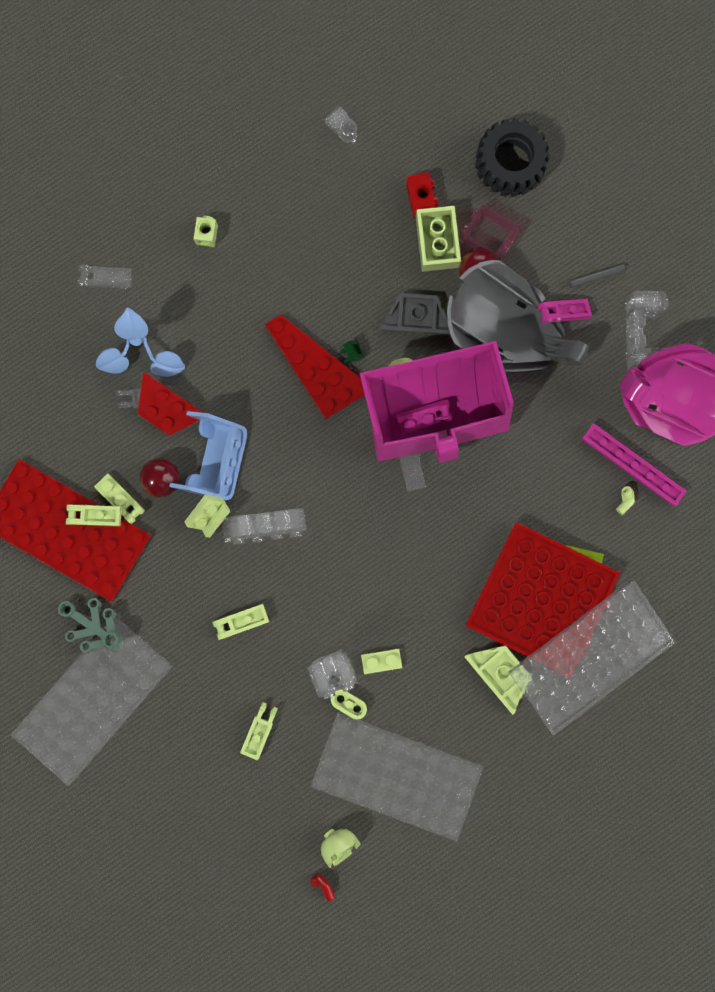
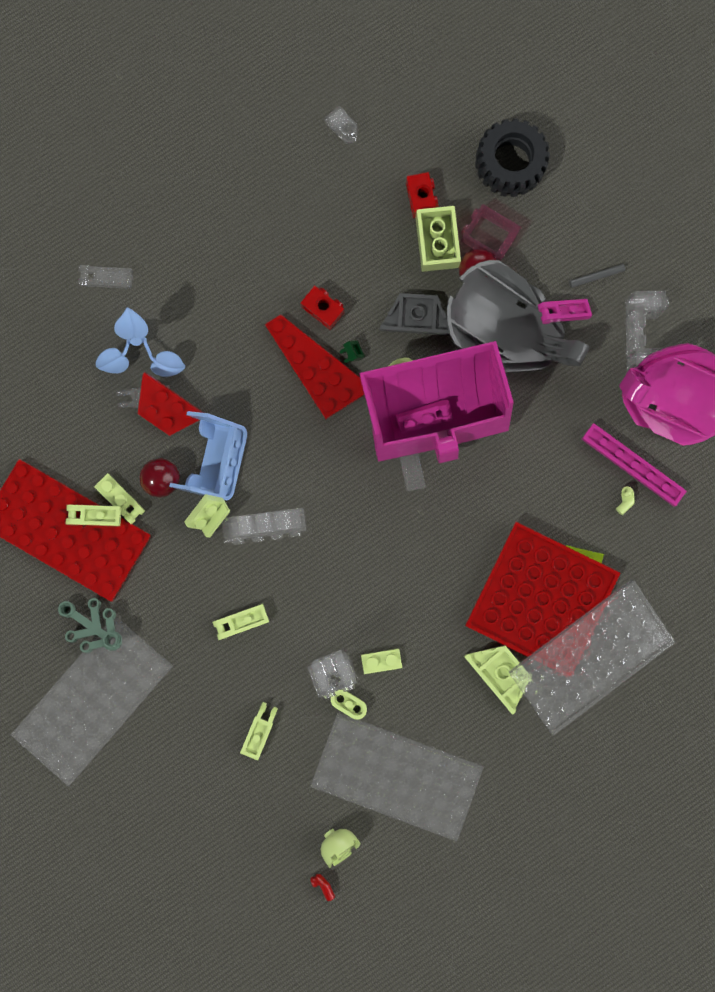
yellowish green brick [194,216,218,247] -> none
none -> red brick [300,286,344,330]

